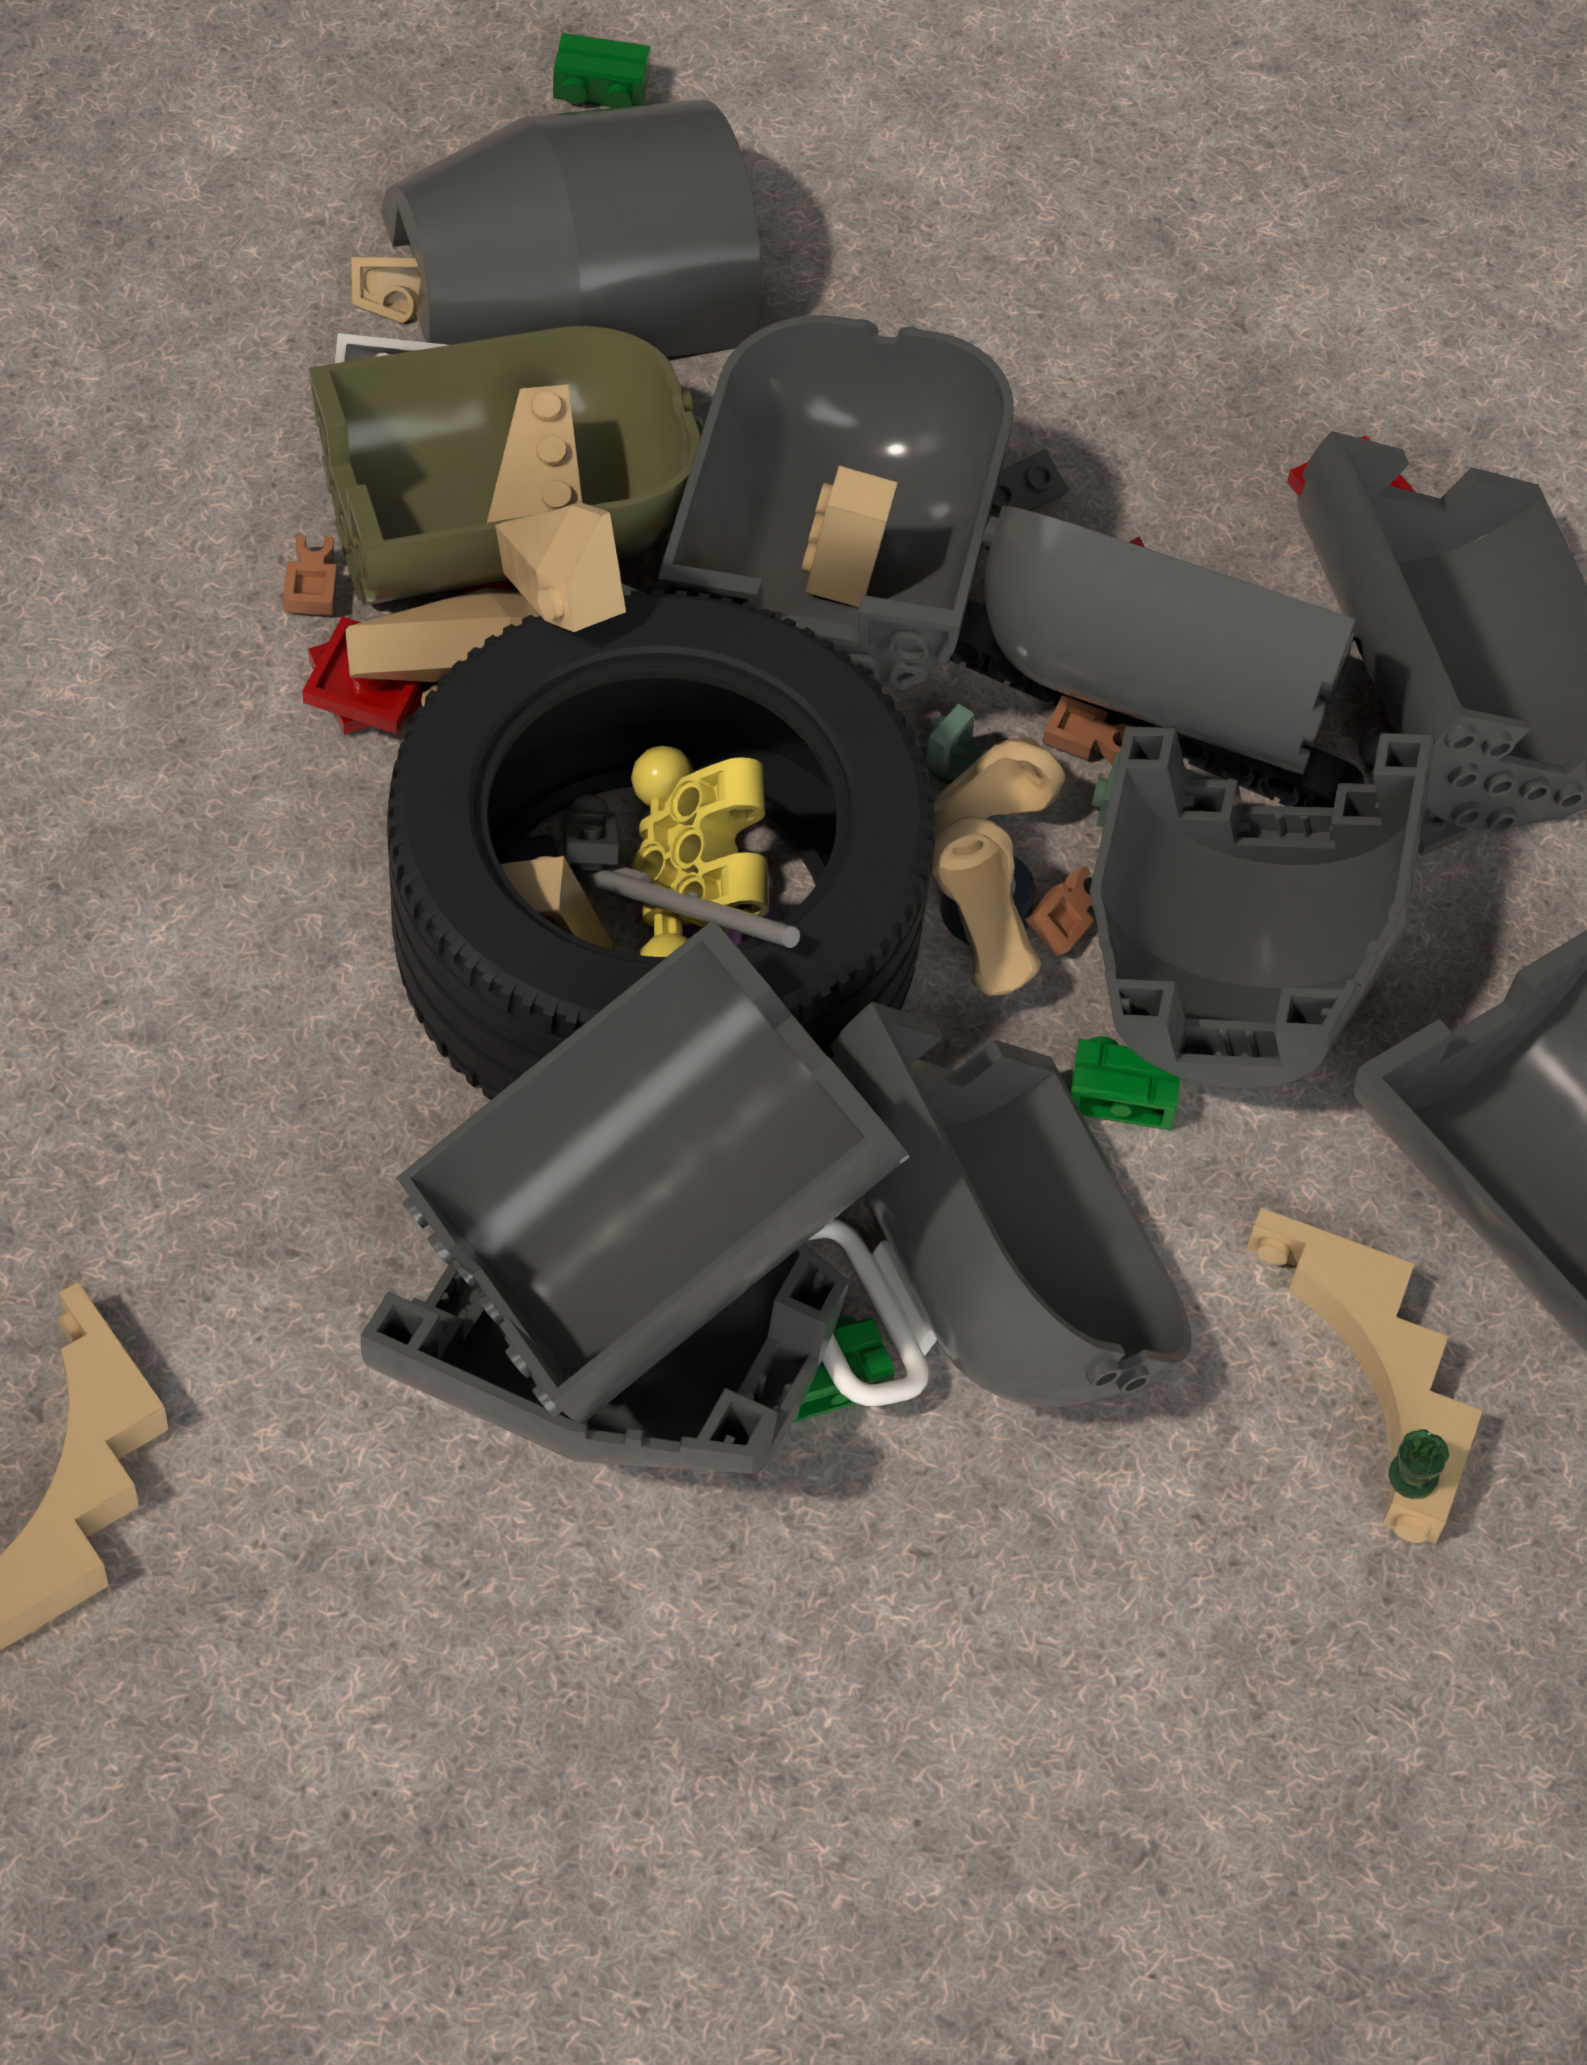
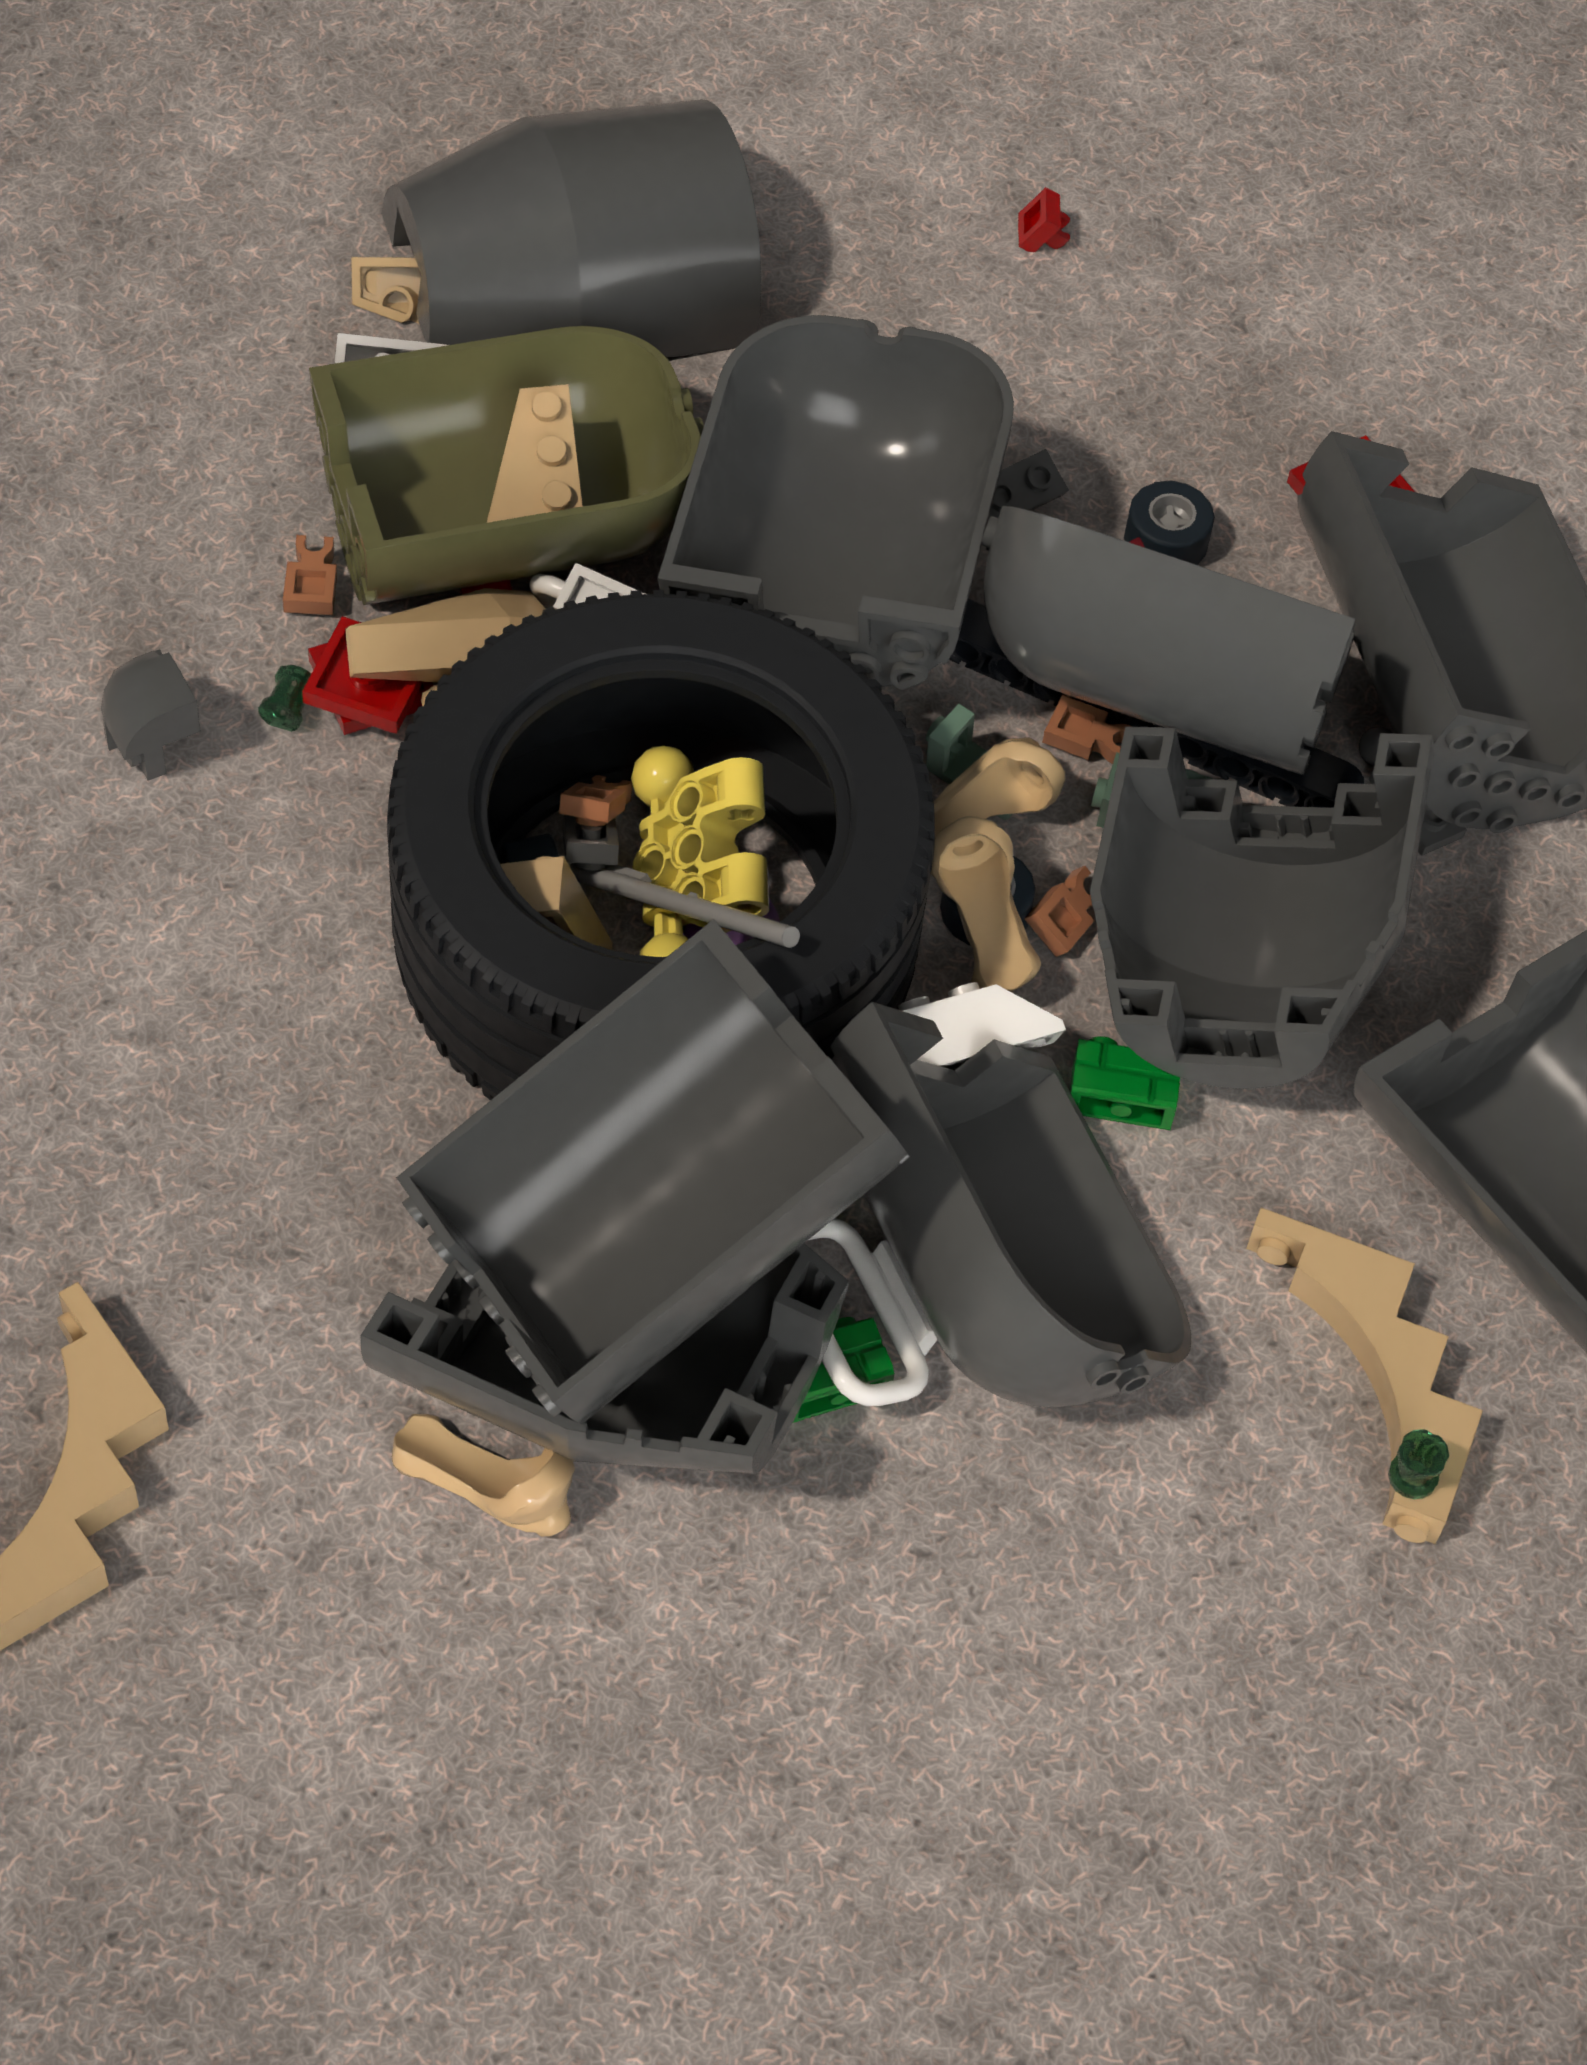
tan wedge [495,502,626,632] -> none
green brick [553,33,651,108] -> none
tan wedge [801,466,898,608] -> none
none -> dark grey brick [101,649,201,781]
none -> clear green bush [258,665,311,732]
none -> tan hair [391,1414,575,1537]
none -> nougat plate [559,775,632,827]
none -> white wedge [898,982,1066,1070]
none -> red tile [1018,187,1070,252]
none -> black wheel [1124,480,1215,565]

